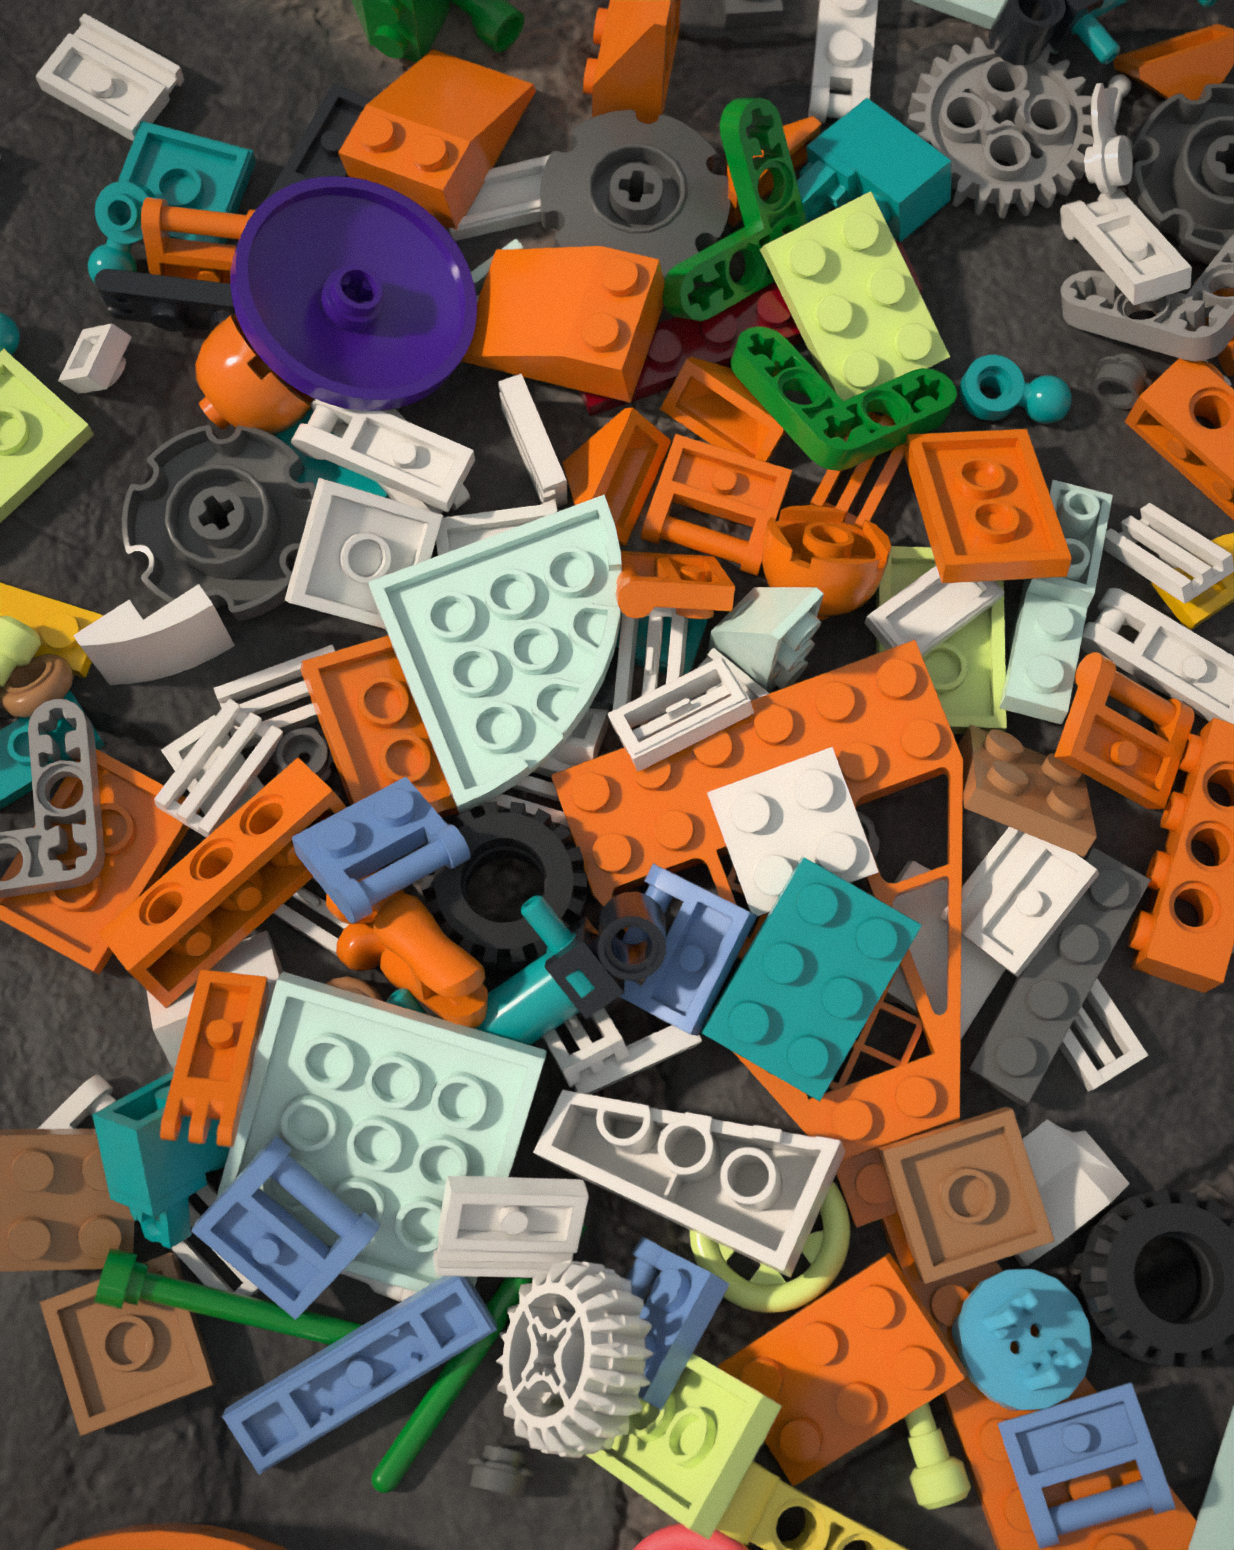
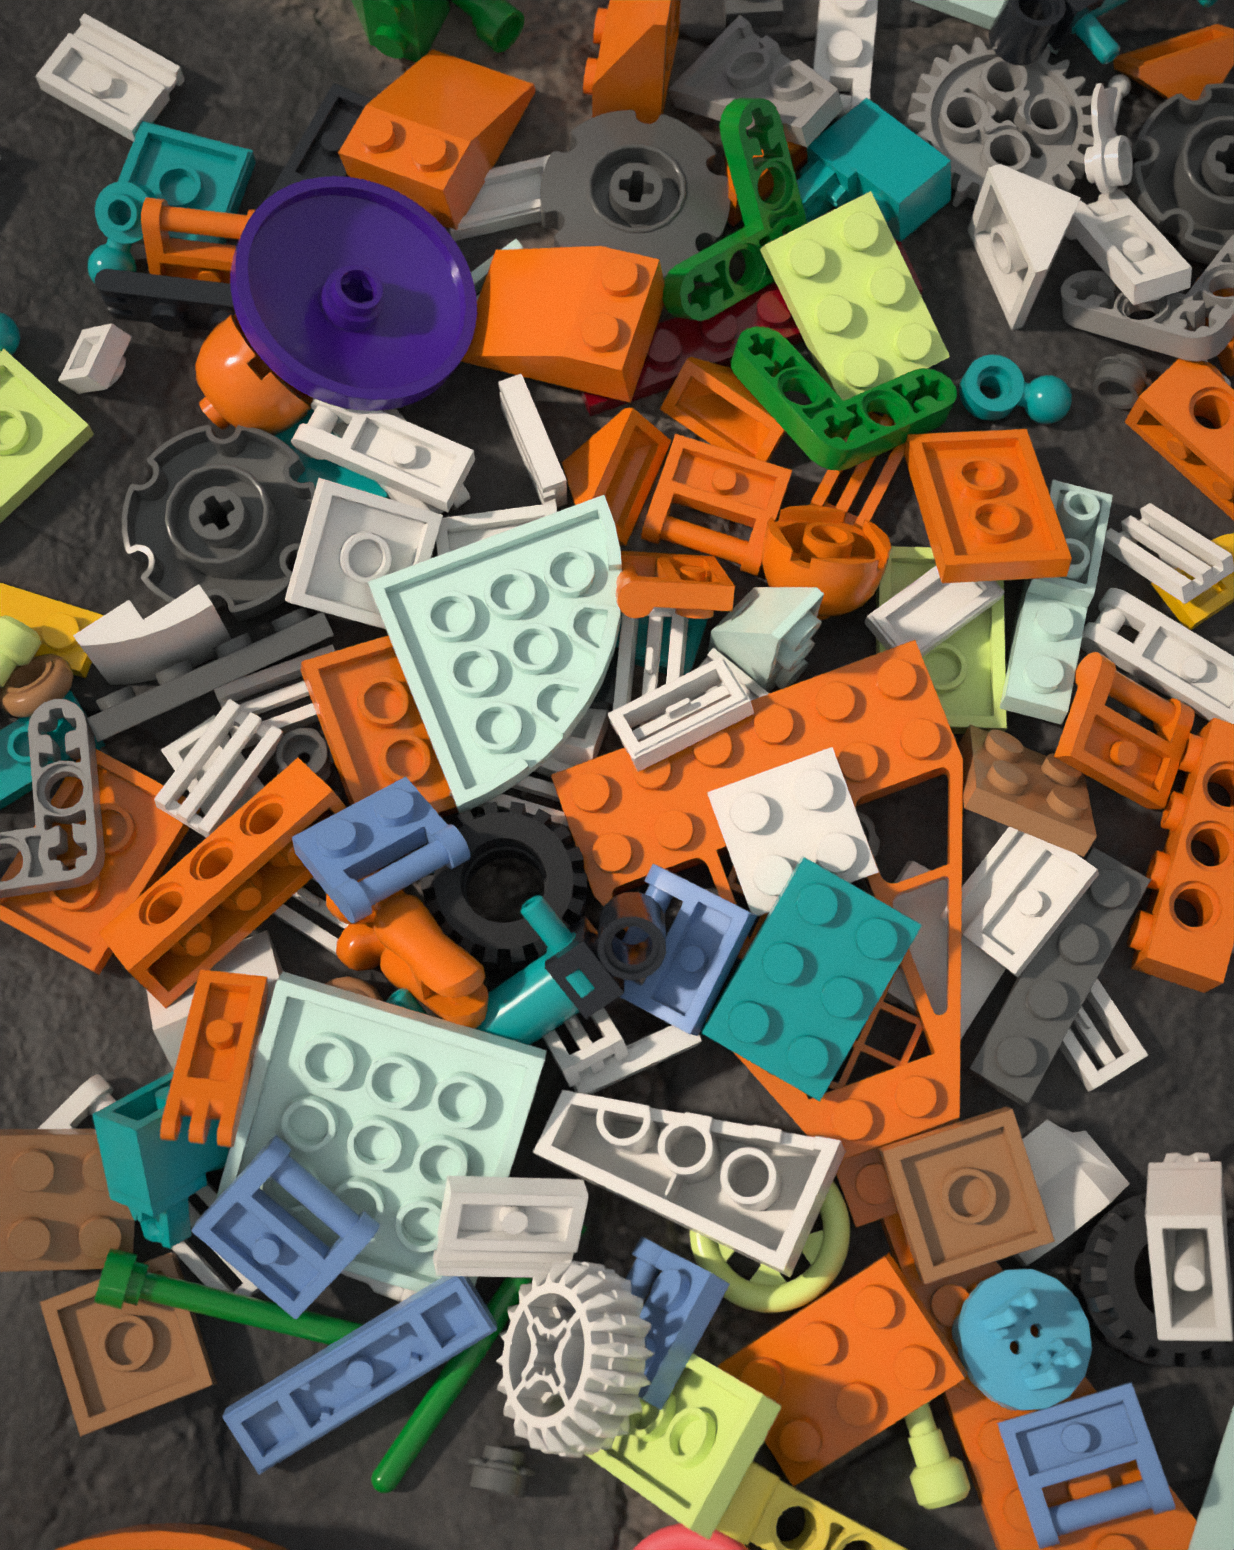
none -> dark grey plate [87,607,334,742]
none -> light grey wing [669,15,844,147]
none -> white slope [967,164,1080,330]
none -> white hinge [1146,1153,1233,1341]

